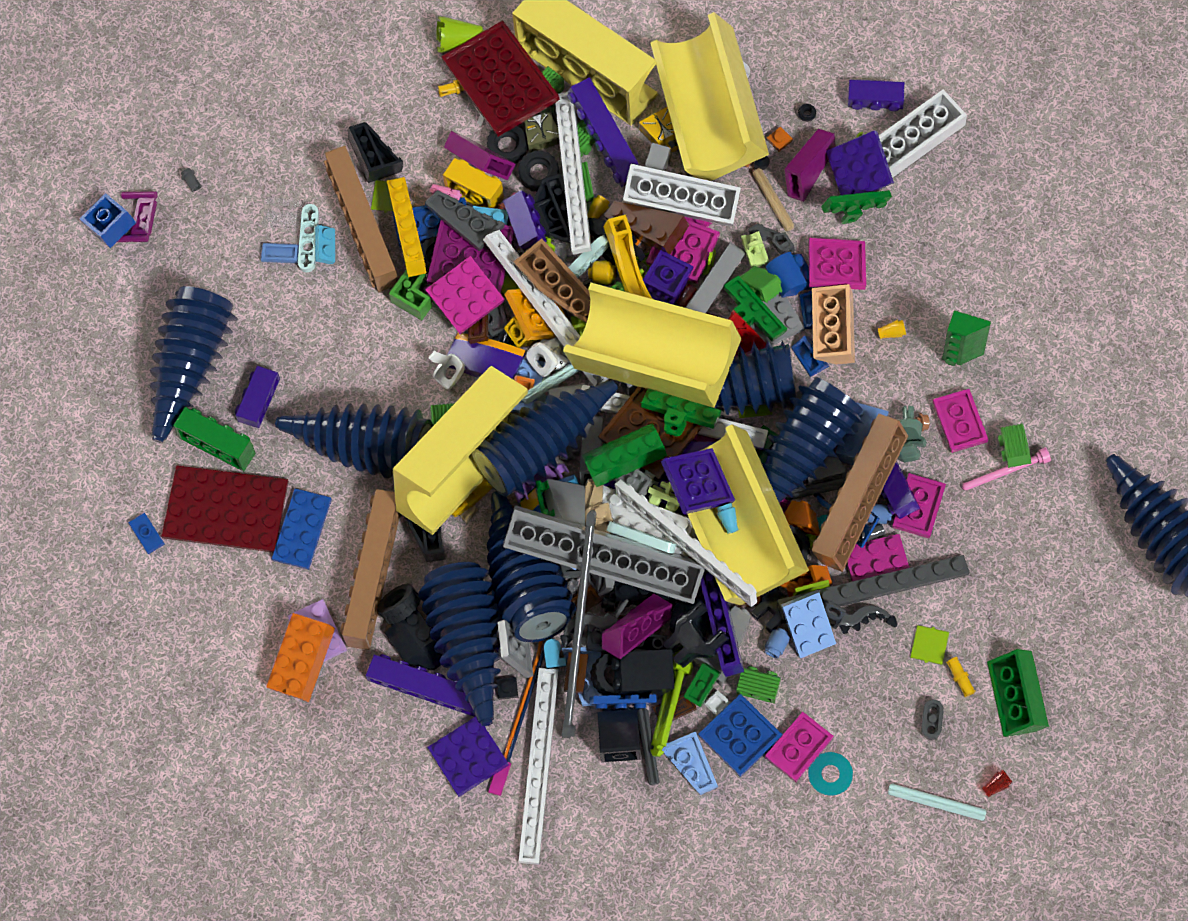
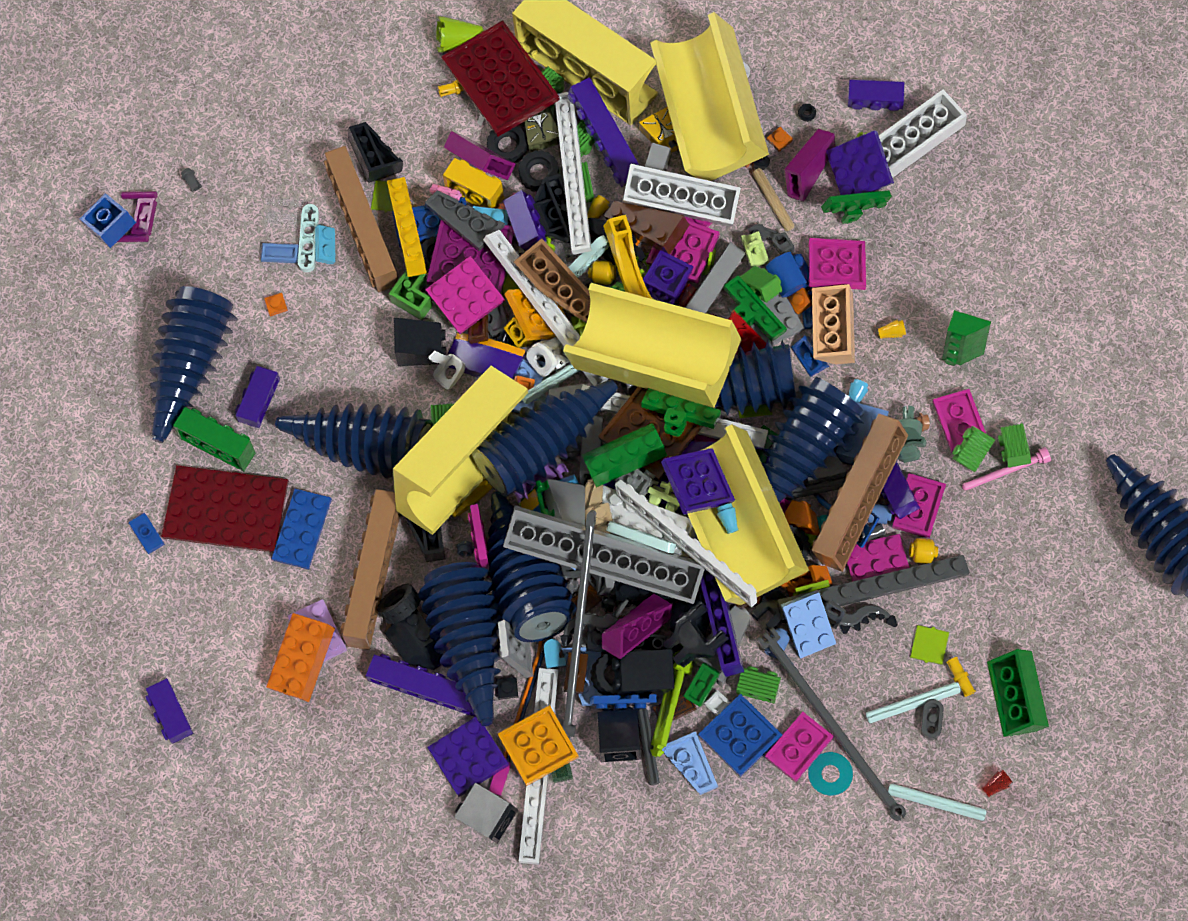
none -> dark purple brick [145,678,194,744]
none -> orange plate [264,293,288,316]
none -> black slope [394,318,447,367]
none -> slope [455,783,518,844]
none -> sand blue plate [456,541,475,557]
none -> dark pink plate [468,504,490,578]
none -> light orange plate [498,705,579,786]
none -> clear green tile [552,763,573,783]
none -> dark grey hinge [756,627,906,821]
none -> orange plate [788,287,812,314]
none -> medium azure cone [848,379,868,403]
none -> light aqua axle [866,682,961,723]
none -> yellow head [909,538,938,564]
none -> bright green brick [952,426,995,472]

